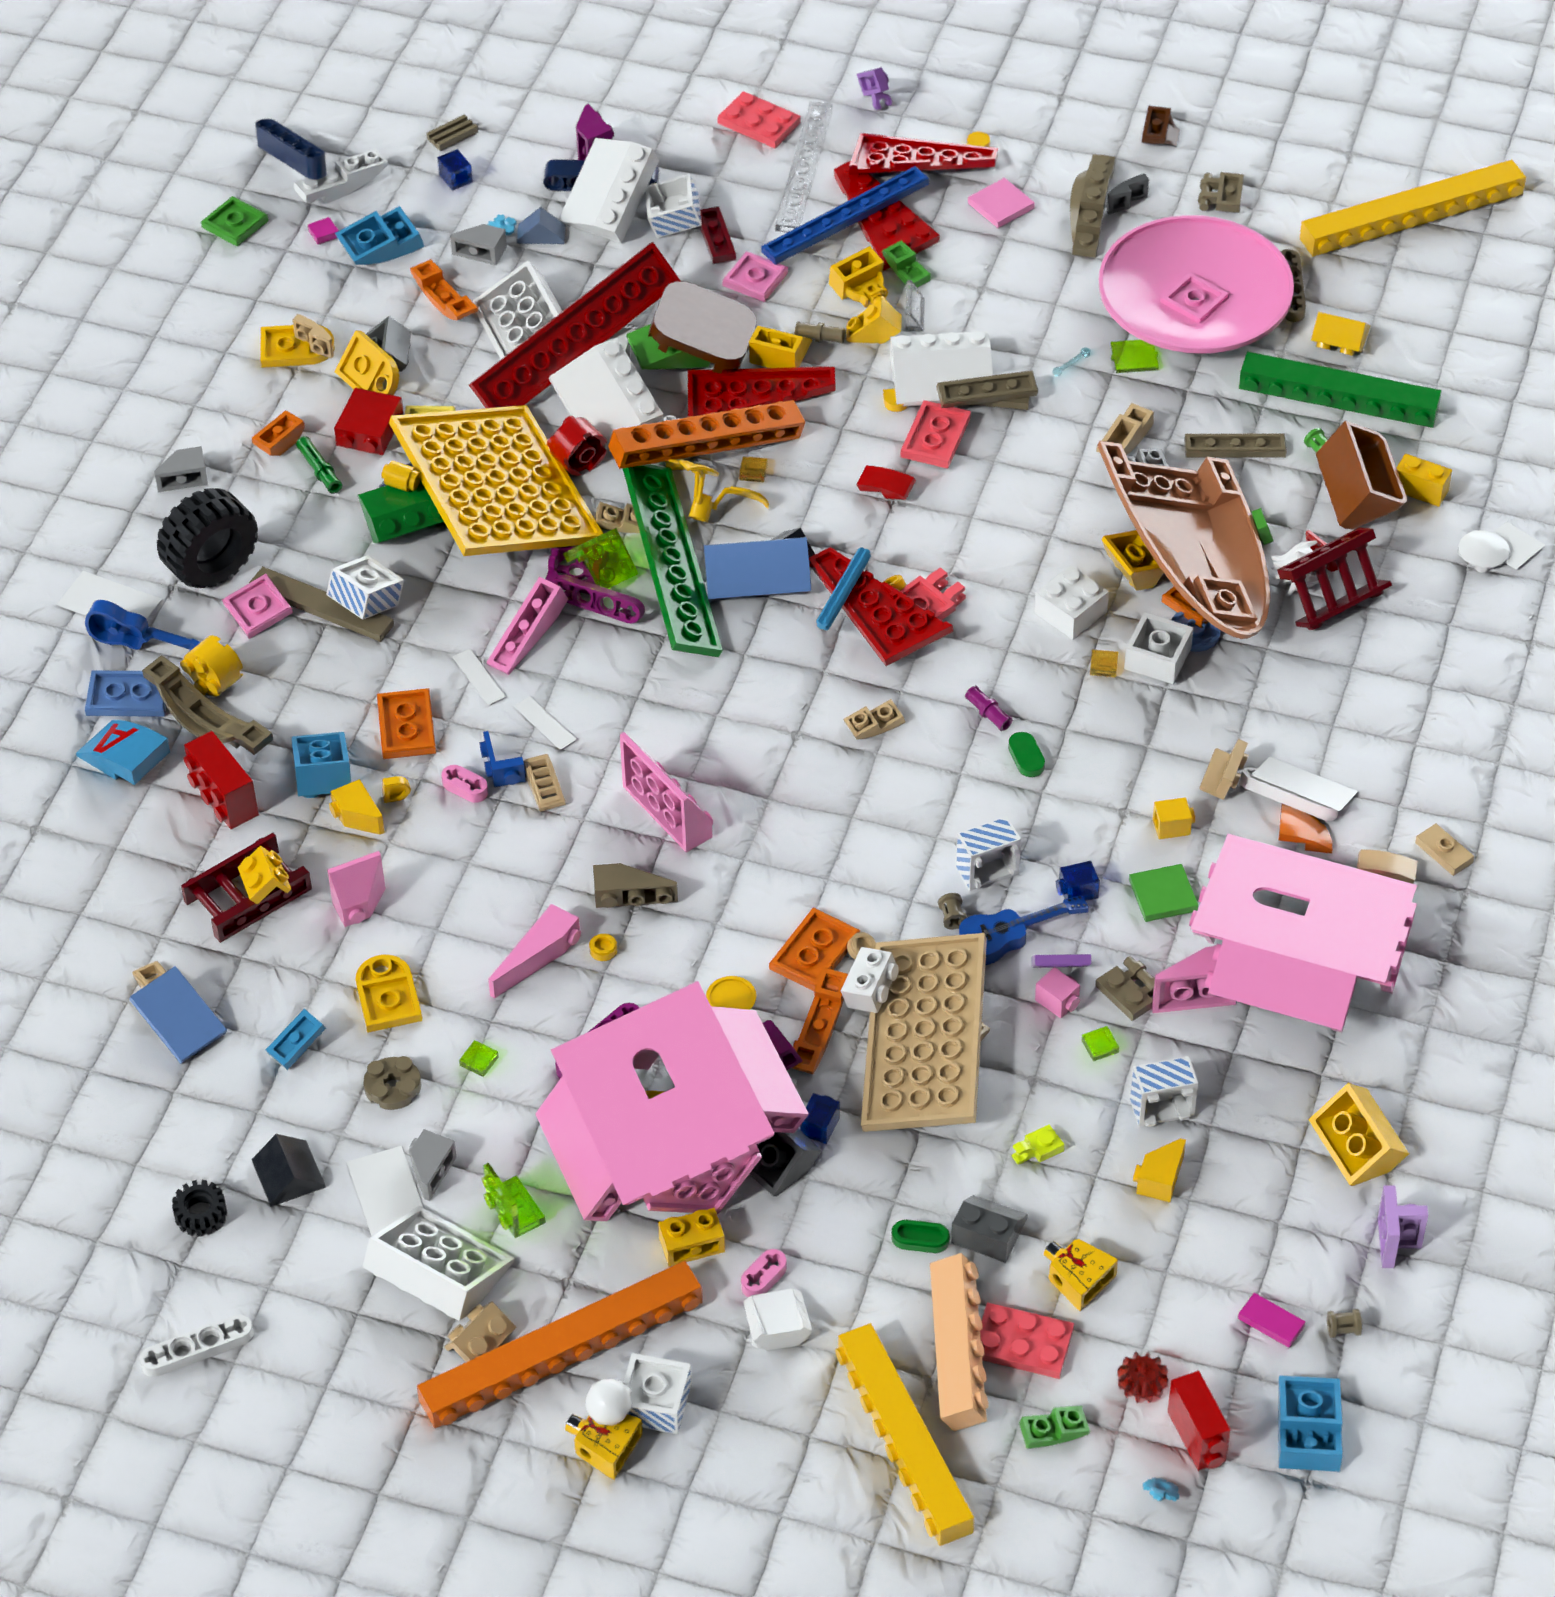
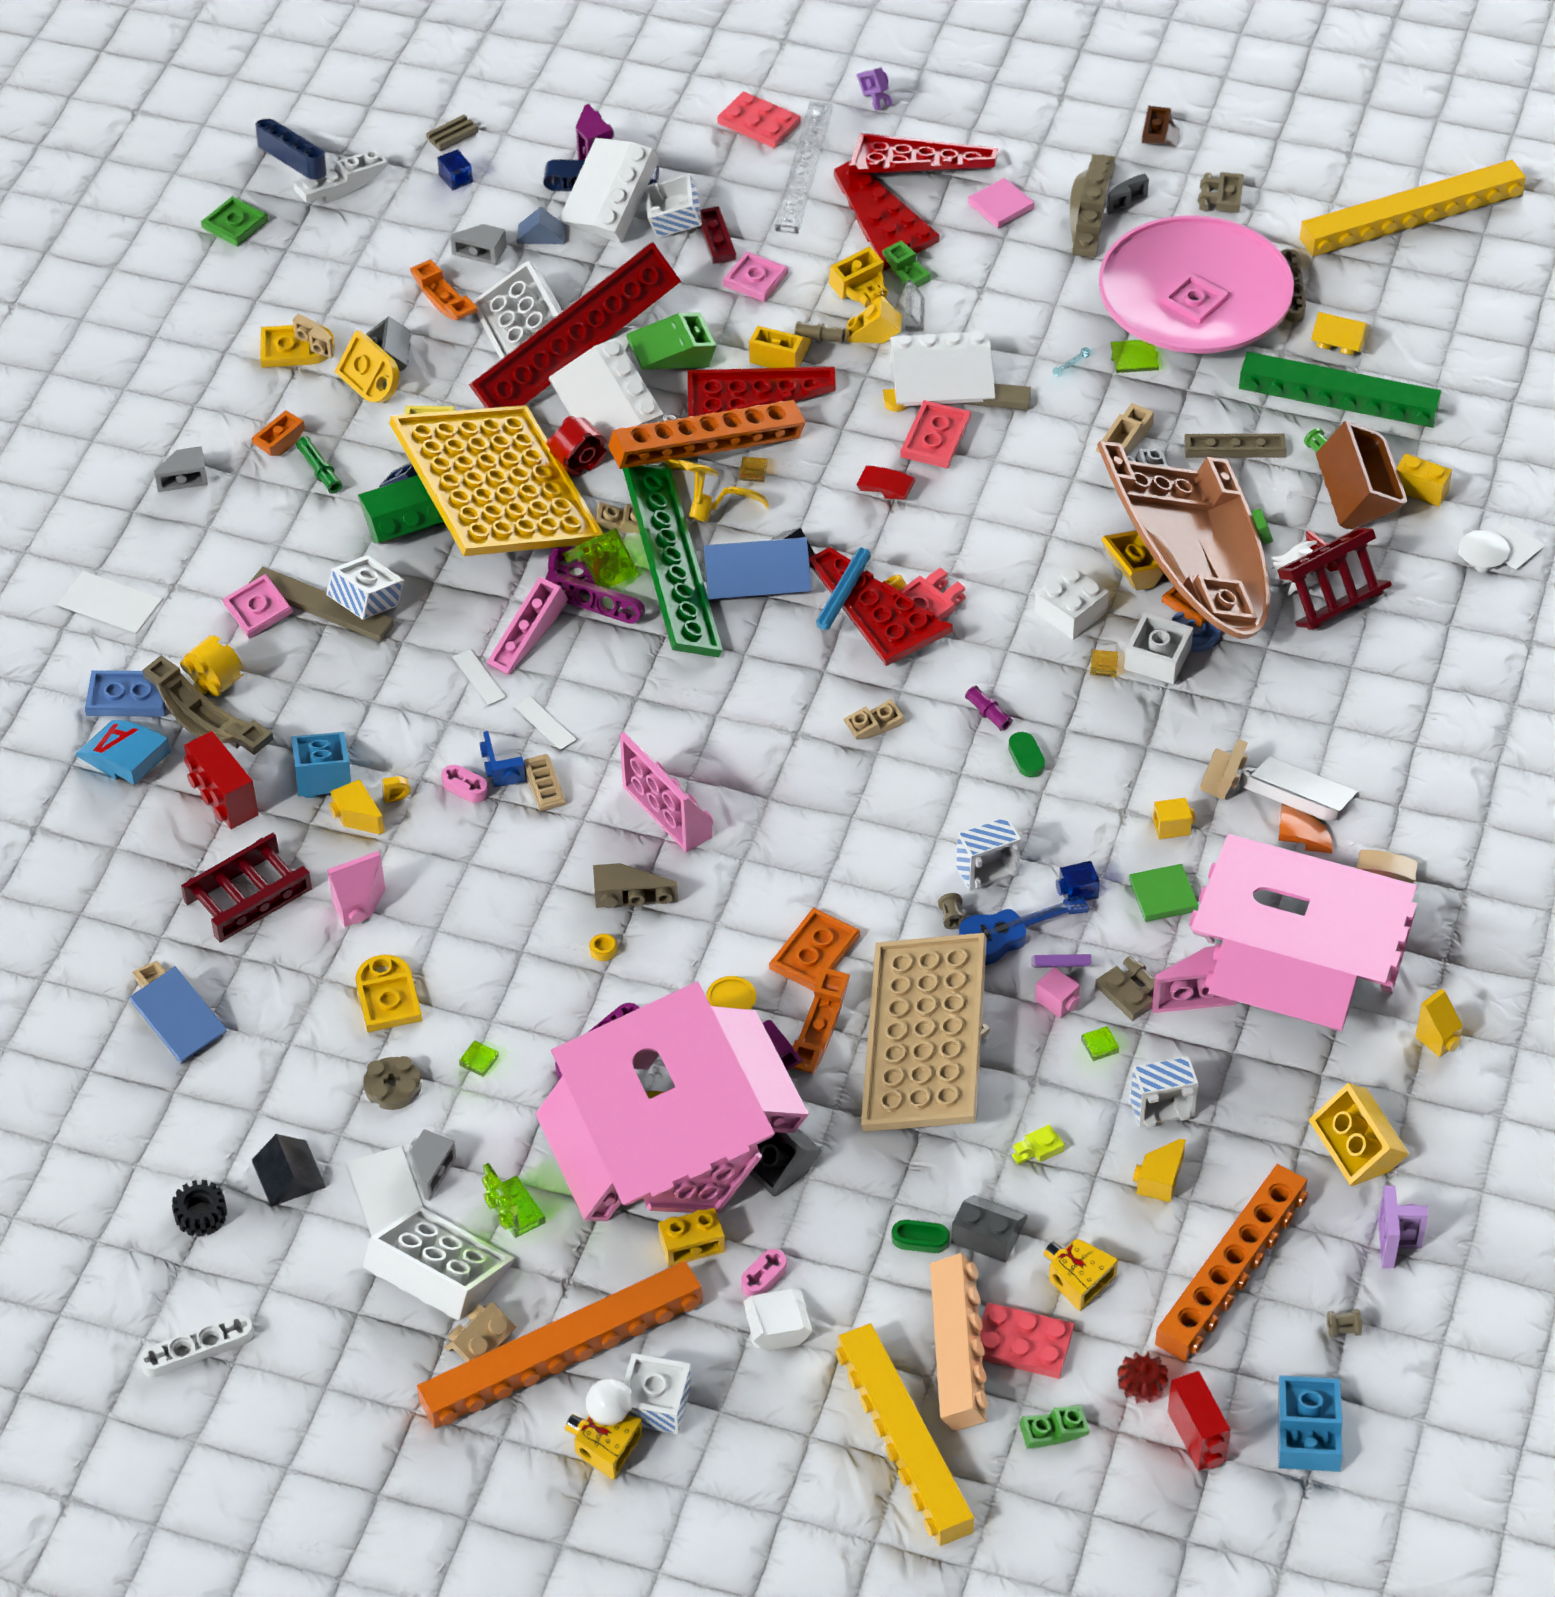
blue piece [85,600,200,651] -> none
black tyre [157,488,258,588] -> none
yellow bracket [237,846,291,904] -> none
dark azure plate [266,1009,326,1070] -> none
dark pink tile [307,217,338,245] -> none
red brick [334,388,404,455] -> none
dark azure slope [335,206,425,265] -> none
orange tile [377,688,436,759] -> none
yellow brick [381,460,420,492] -> none
medium azure plant [487,215,517,235] -> none
bright pink slope [488,904,581,998] -> none
tile [648,282,756,374] -> none
blue tile [761,166,929,265] -> none
clear blue brick [800,1093,840,1145] -> none
white brick [841,947,899,1013] -> none
tan tile [847,932,876,959] -> none
dark tan tile [936,370,1038,408] -> none
yellow tile [967,132,990,147] -> none
medium azure plant [1142,1478,1180,1502] -> none
dark pink tile [1238,1293,1306,1348] -> none
tan plate [1415,823,1474,876] -> none
none -> orange brick [1155,1164,1309,1362]
none -> yellow slope [1415,988,1463,1057]

